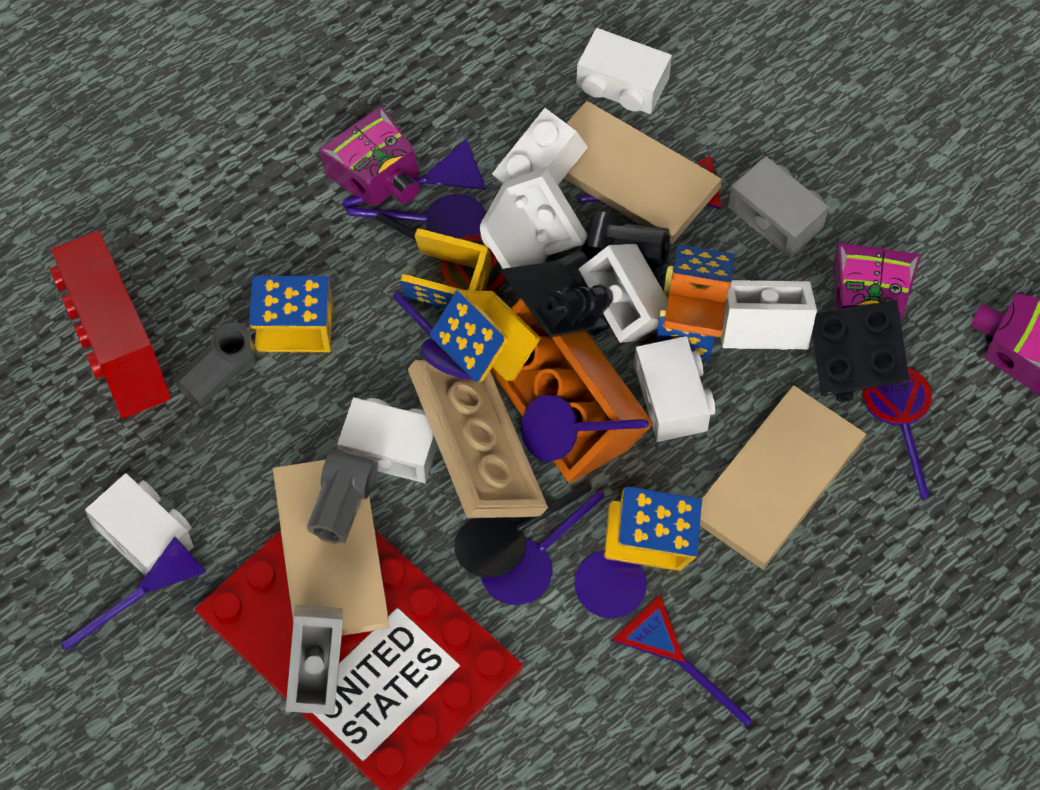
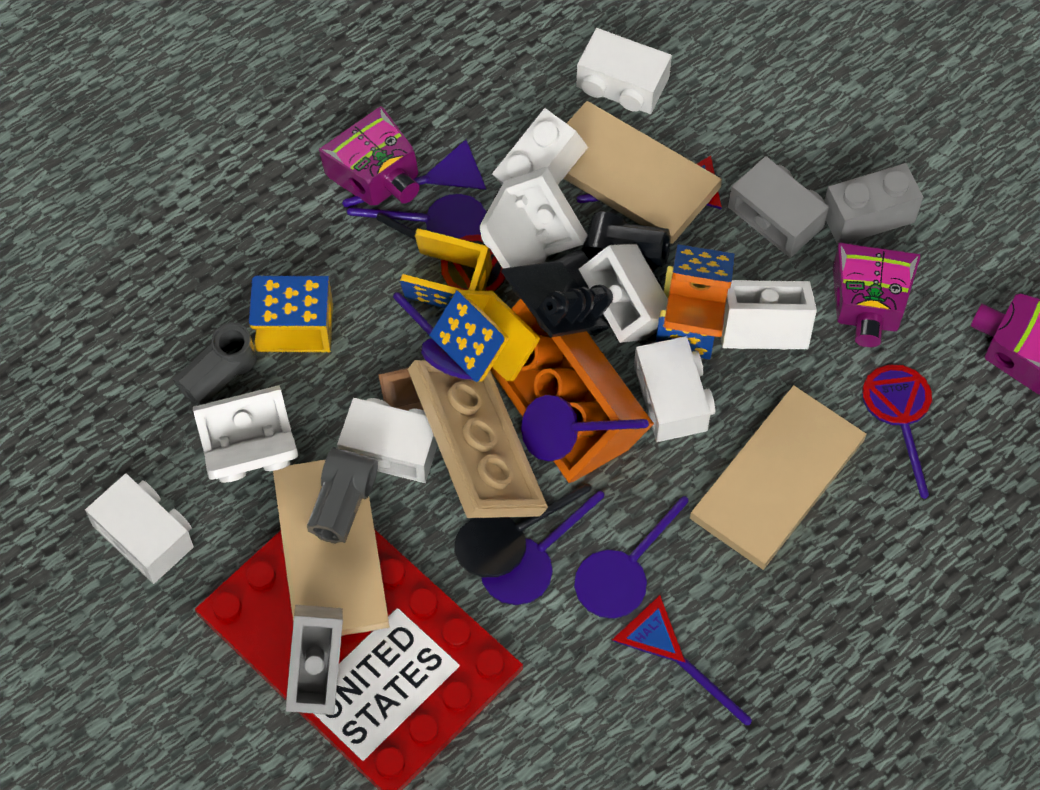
red wedge [49,230,171,419] -> none
dark purple piece [61,536,206,650] -> none
piece [604,487,702,571] -> none
black hinge [812,300,910,402] -> none
none -> white bracket [193,385,298,483]
none -> medium nougat slope [378,367,424,411]
none -> light grey brick [824,163,923,245]

